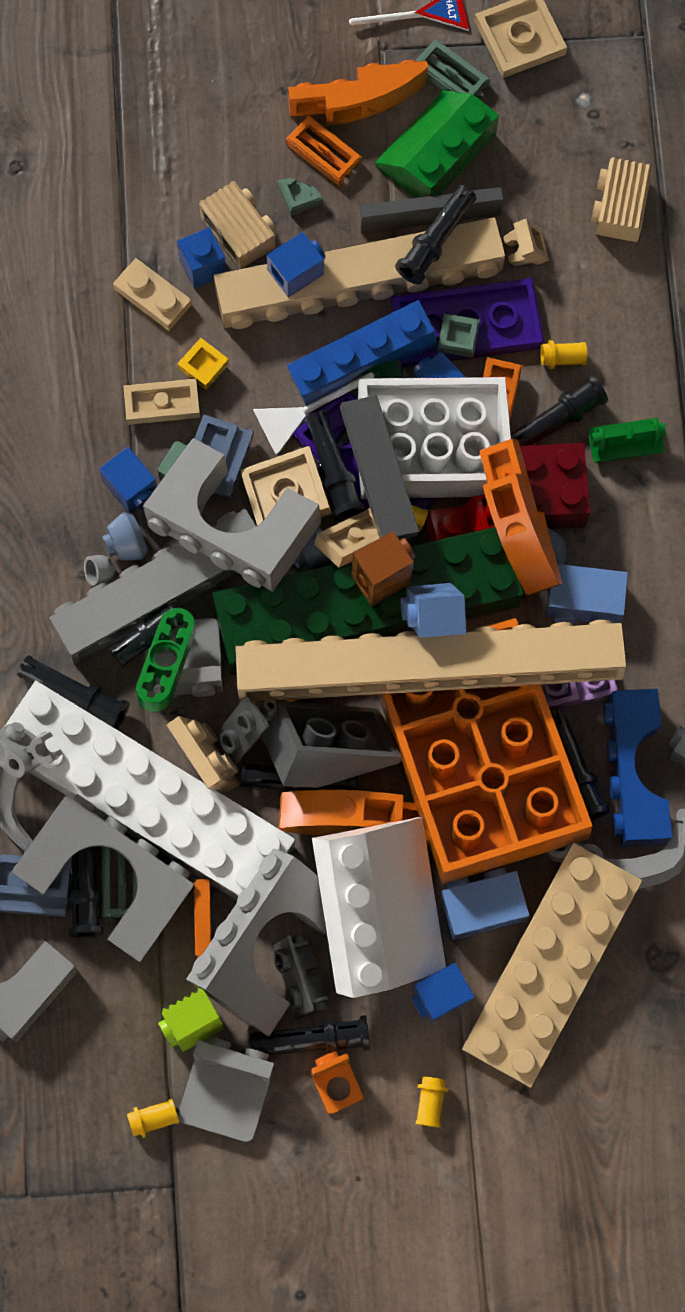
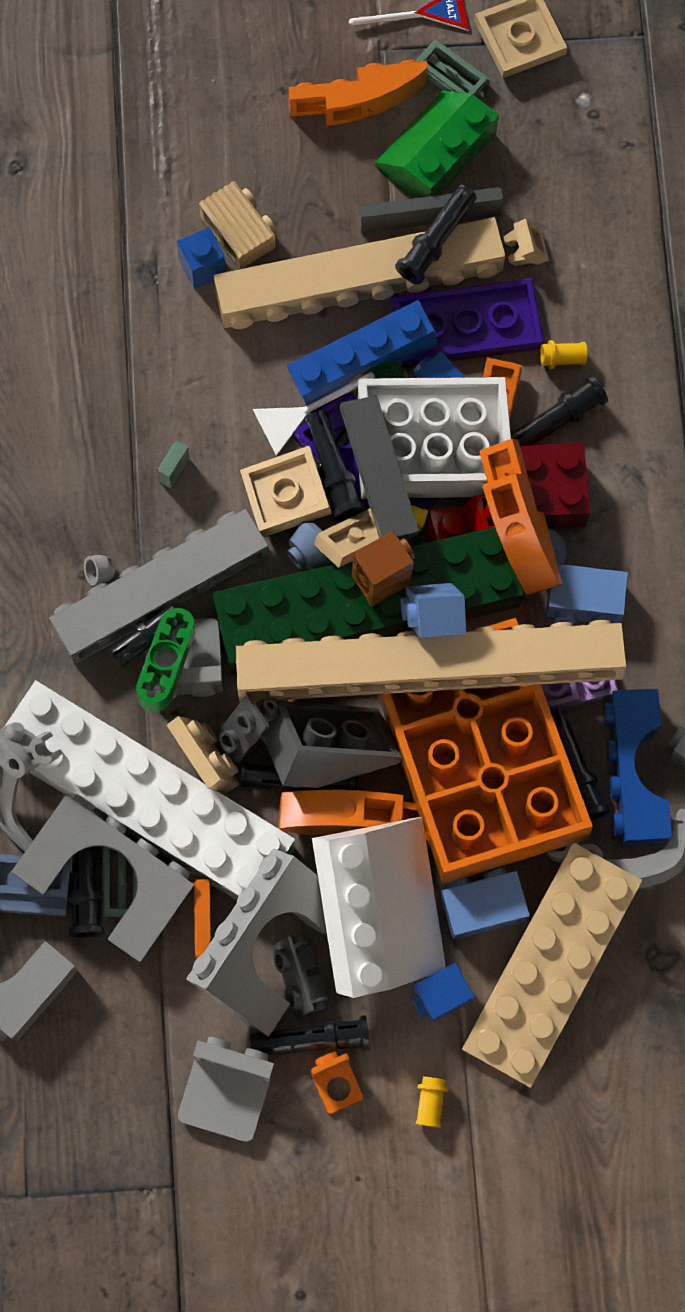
black pin [17,655,130,730] -> none
blue brick [99,447,157,513] -> none
sand blue cone [102,512,148,561] -> none
tan plate [113,258,192,331] -> none
tan plate [123,379,200,425] -> none
yellow pin [127,1098,179,1138] -> none
light grey arch [143,438,321,592] -> none
lime brick [158,988,224,1052] -> none
yellow plate [178,338,229,390] -> none
sand blue plate [194,414,254,501] -> none
blue brick [267,232,326,297] -> none
sand green tile [277,178,324,216] -> none
orange tile [286,115,362,187] -> none
sand green tile [437,314,480,358] -> none
green hinge [587,418,666,463] -> none
tan brick [591,157,653,242] -> none

